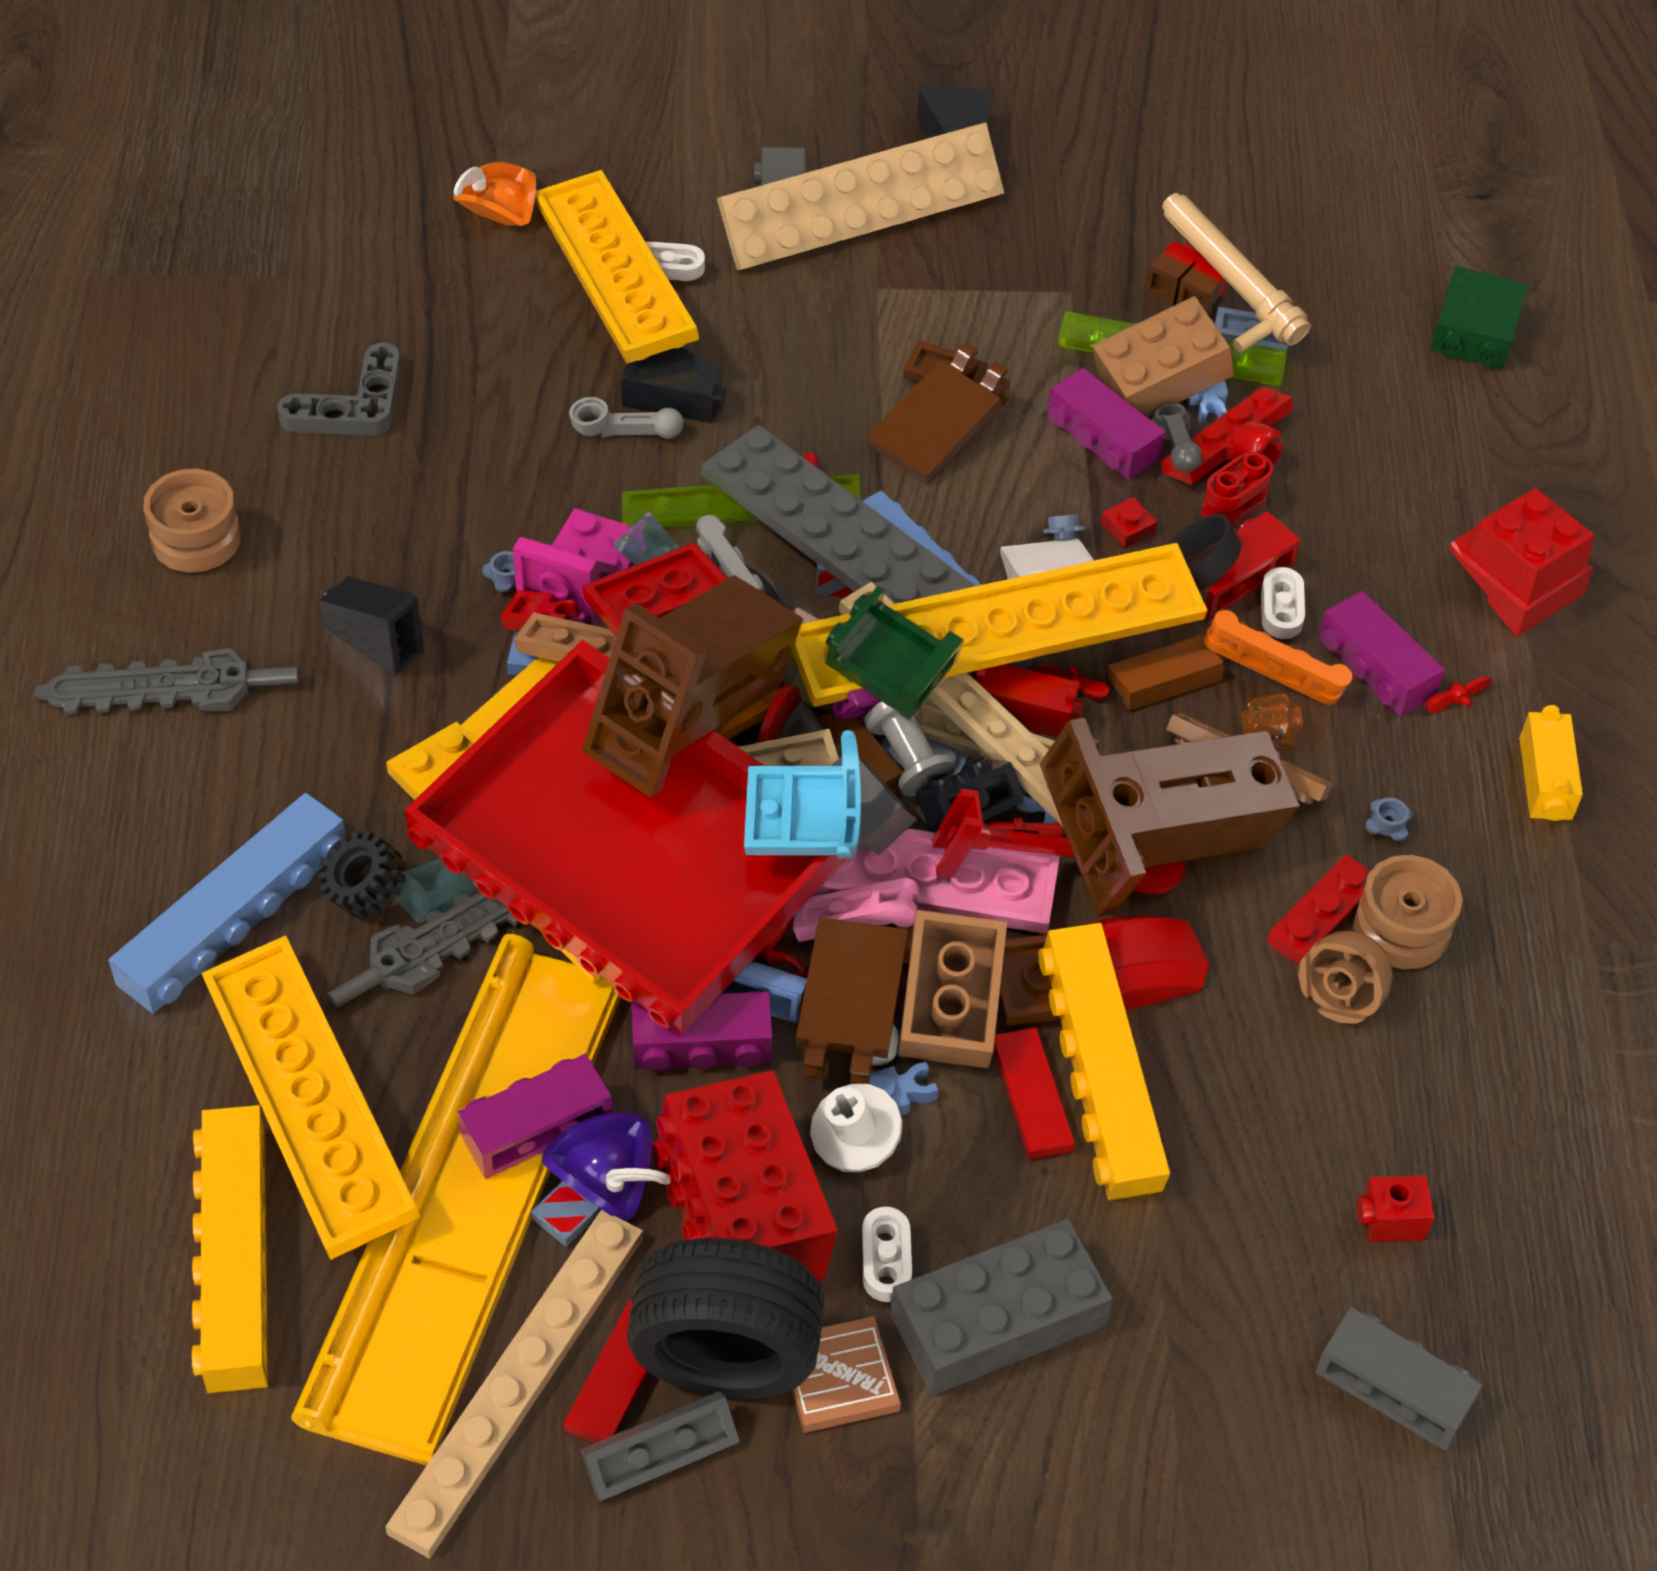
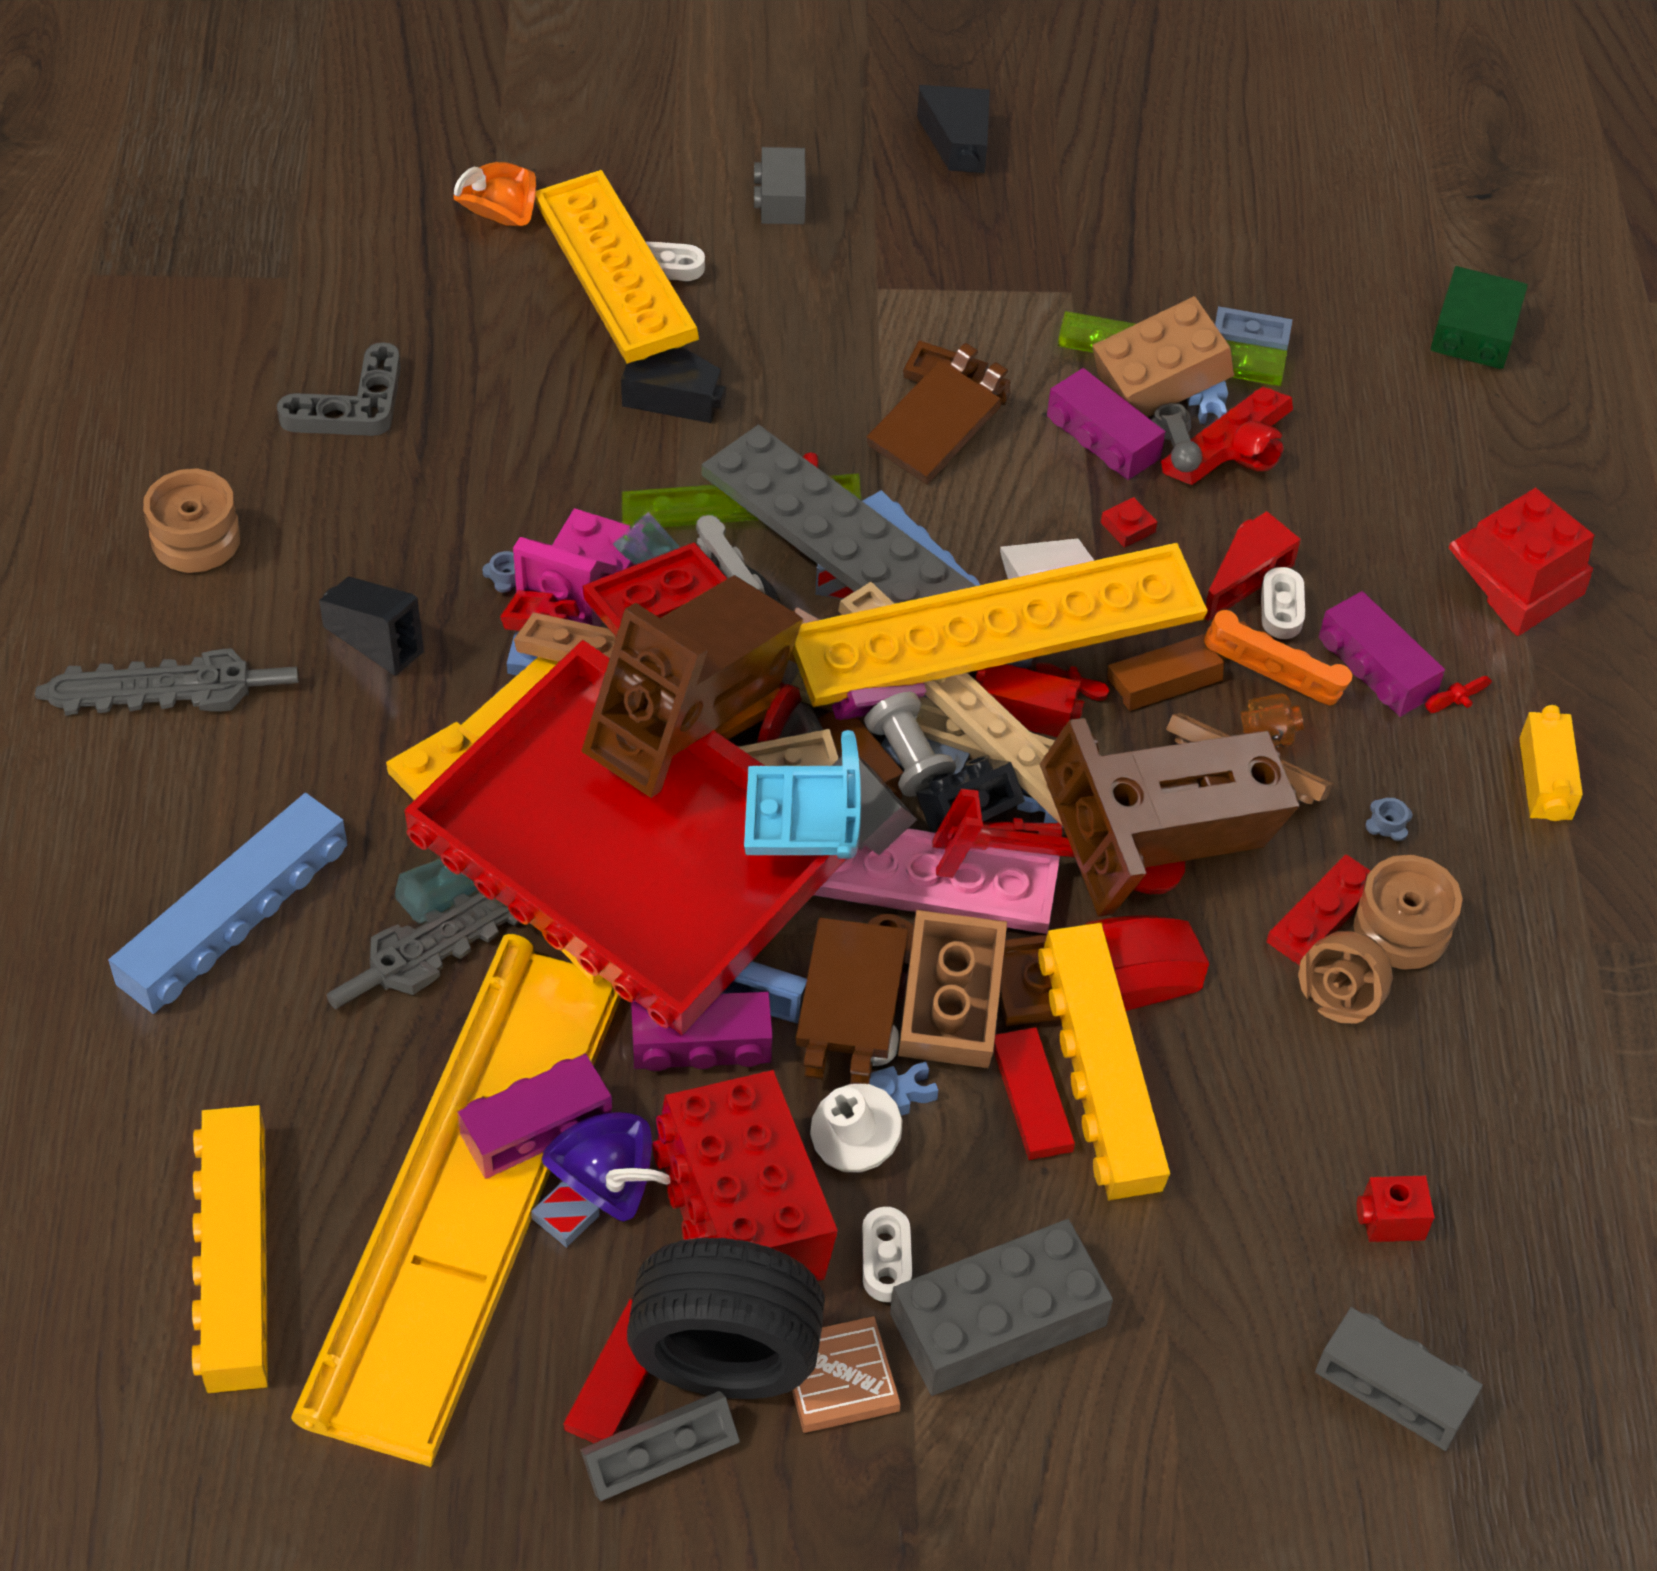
yellow plate [201,936,420,1260] -> none
black tyre [319,831,406,918] -> none
tan plate [385,1209,643,1559] -> none
light grey piece [569,397,684,439] -> none
tan plate [717,122,1004,271] -> none
red piece [755,915,809,978] -> none
bright pink plate [793,878,919,942] -> none
dark green panel [825,586,964,719] -> none
sand blue plate [1043,514,1087,541] -> none
reddish brown hips [1145,241,1228,316] -> none
tan cylinder [1162,193,1311,353] -> none
black tyre [1166,514,1242,591] -> none
red brick [1200,452,1273,529] -> none

